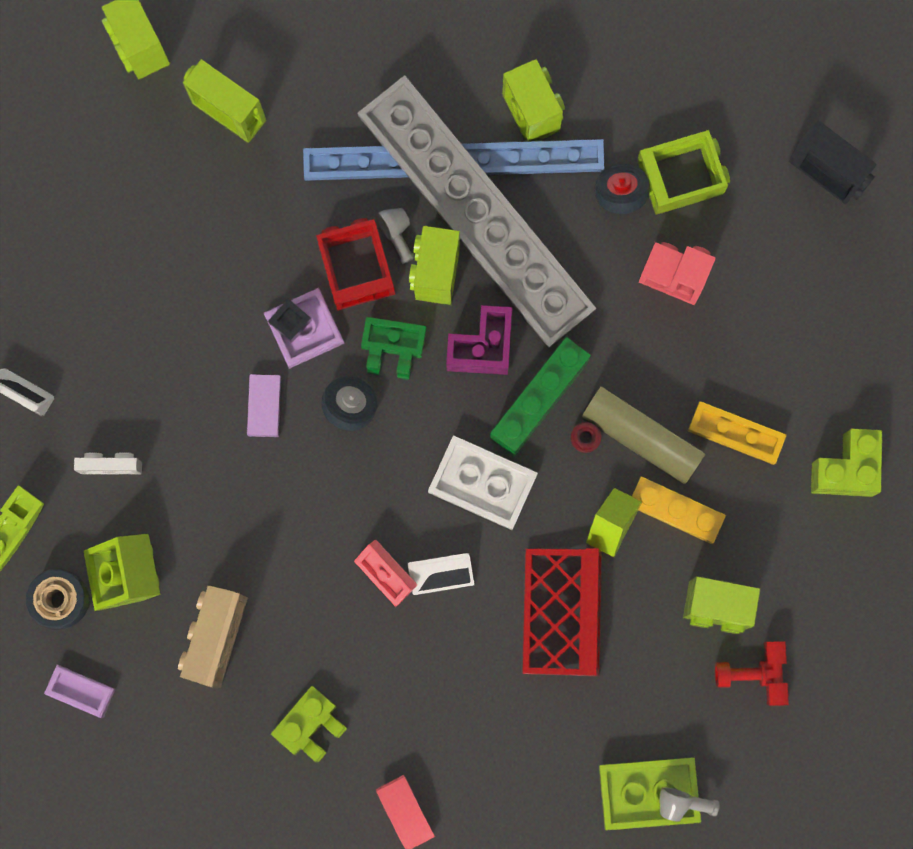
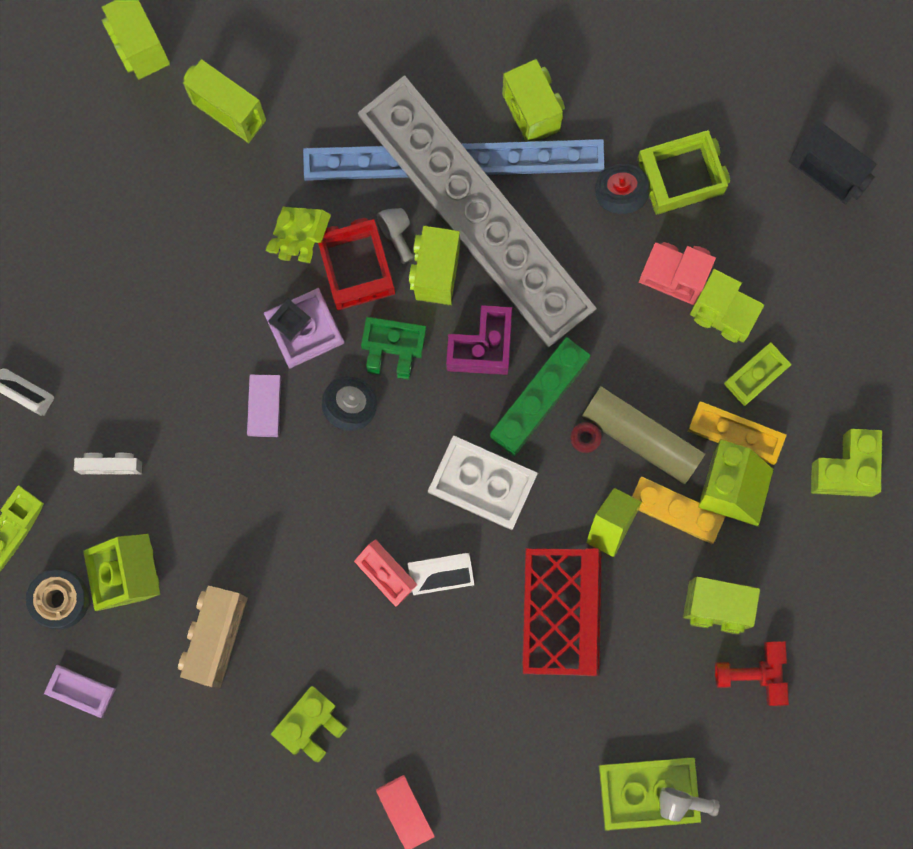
none -> lime plate [265,207,331,263]
none -> lime brick [690,269,764,343]
none -> lime slope [698,439,774,526]
none -> lime plate [724,342,791,407]

